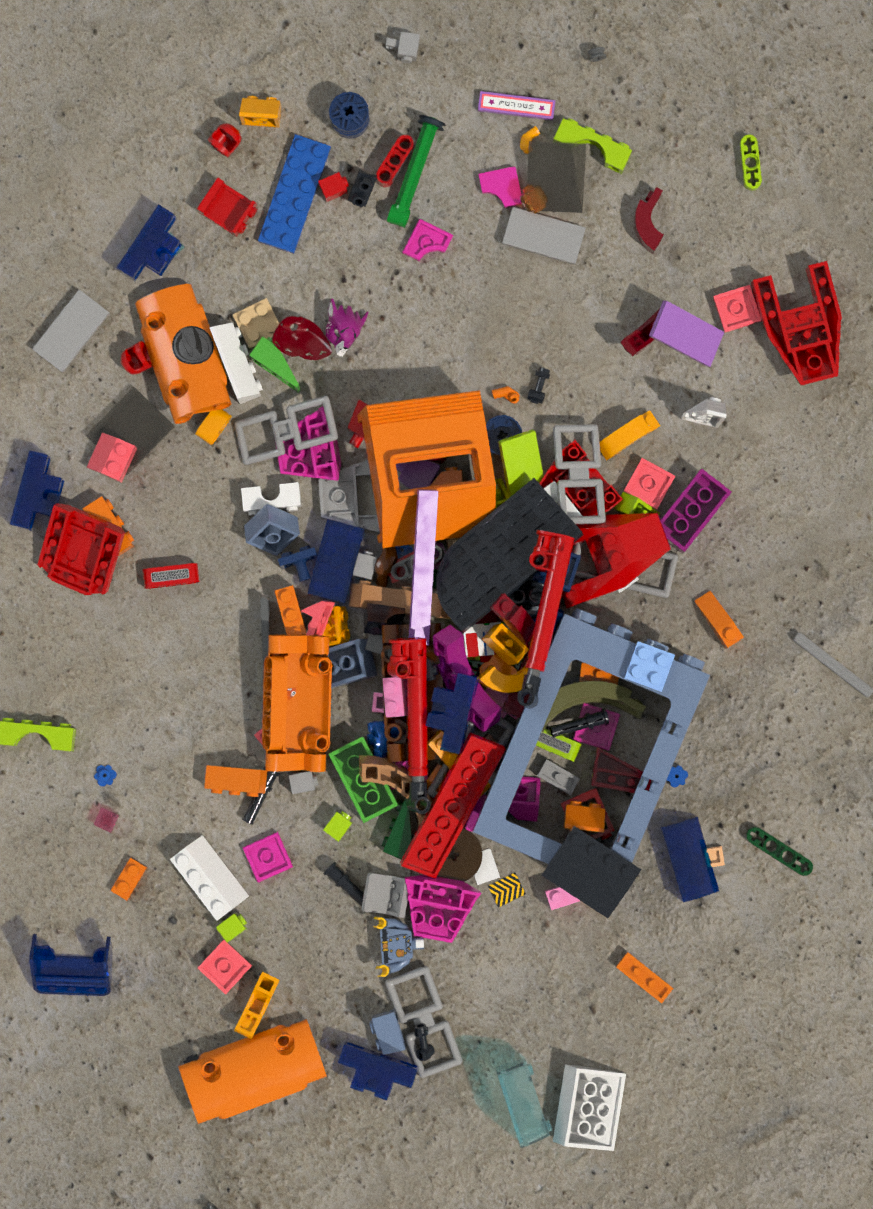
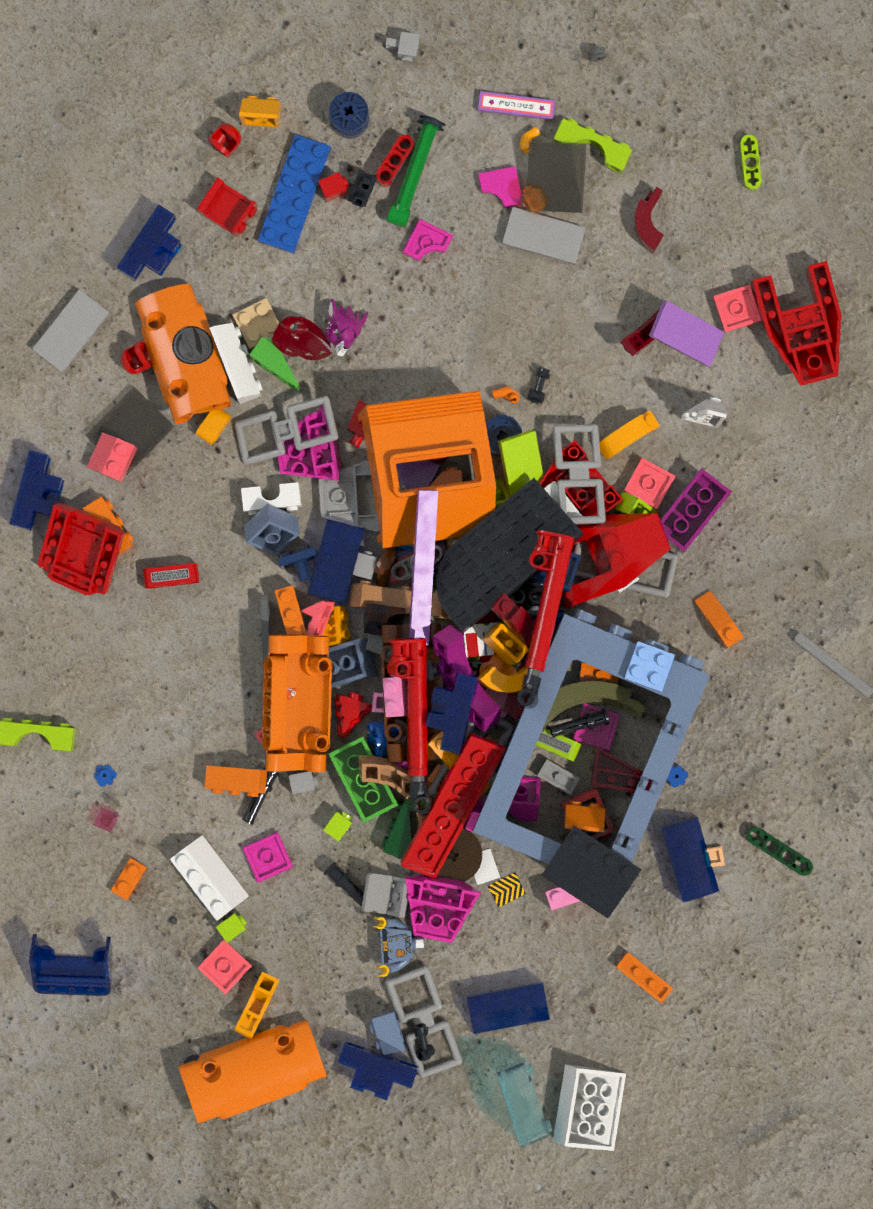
none -> red rock [334,691,372,739]
none -> clear blue slope [466,981,550,1034]

